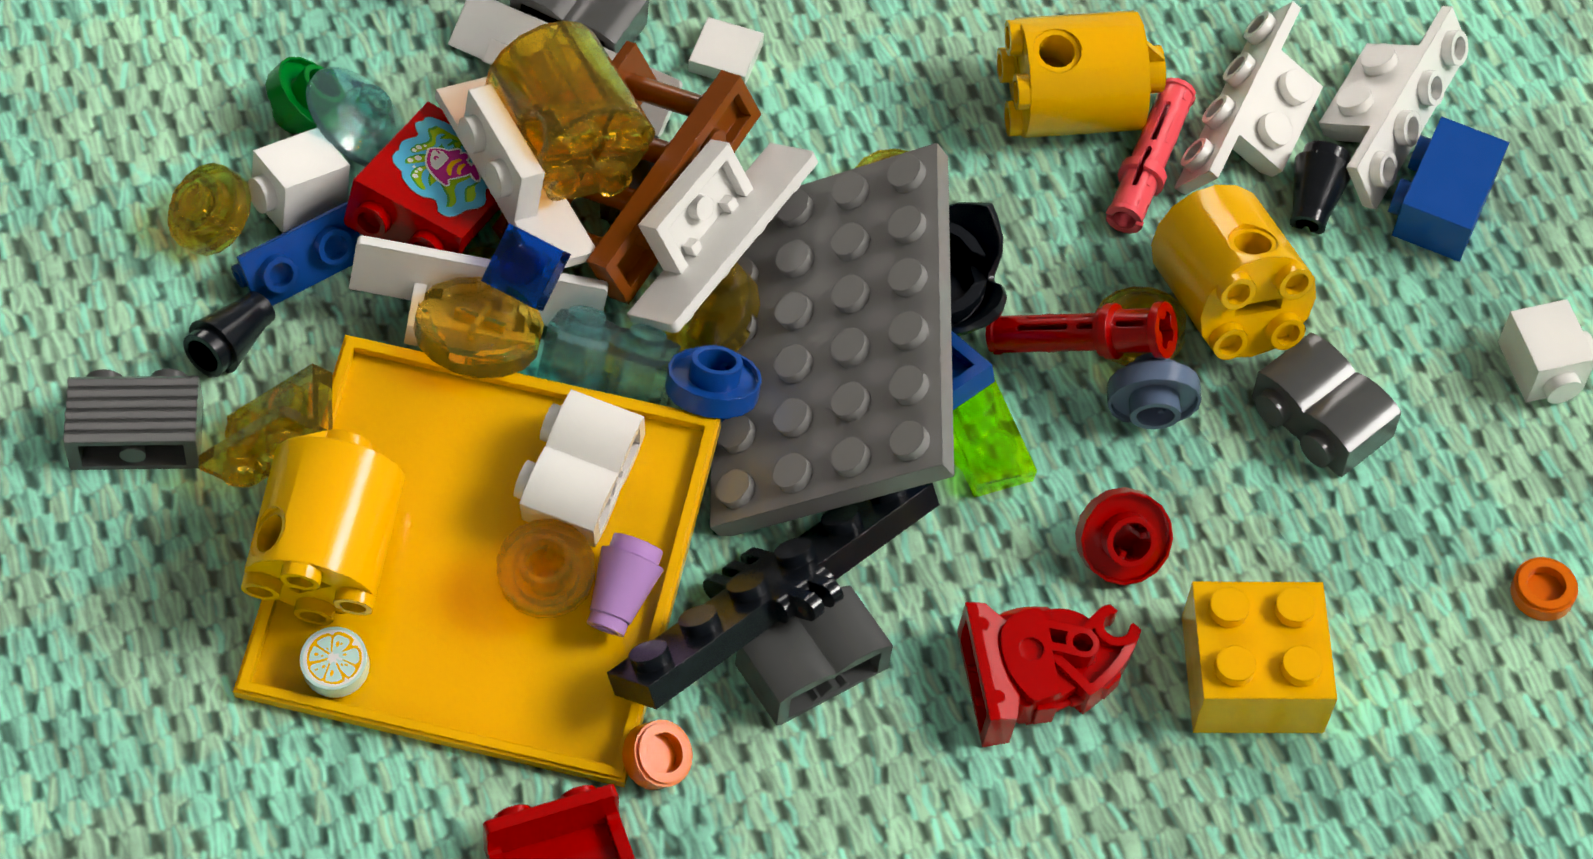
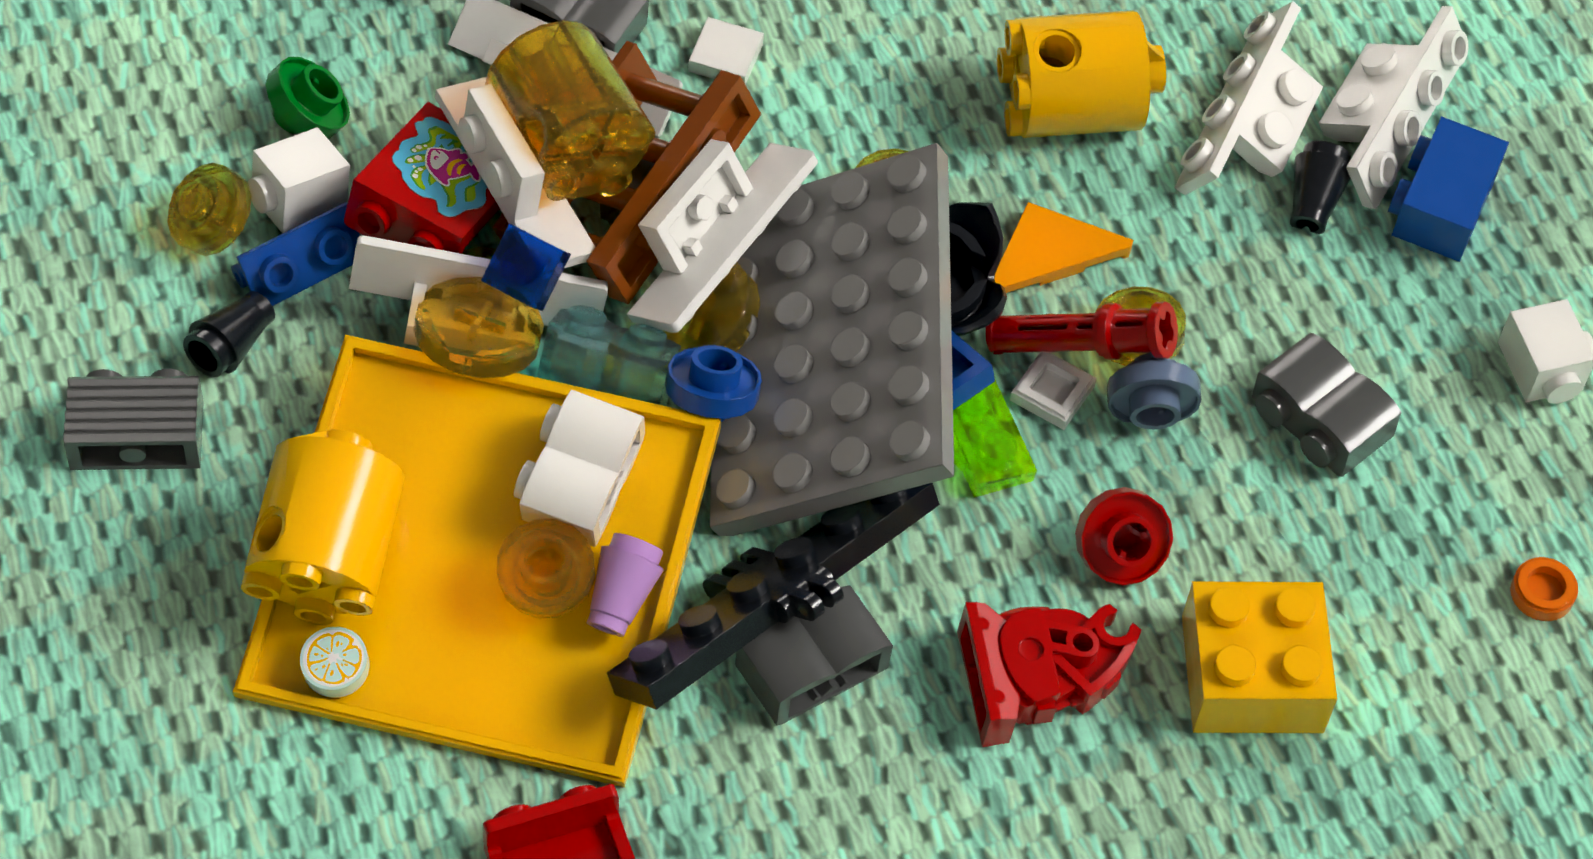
clear yellow bracket [198,363,333,488] -> none
clear light blue dish [306,67,406,167] -> none
tile [622,720,693,790] -> none
coral pin [1106,77,1196,234] -> none
yellow cylinder [1151,185,1316,360] -> none
none -> light orange tile [994,202,1134,293]
none -> white tile [1010,352,1097,430]

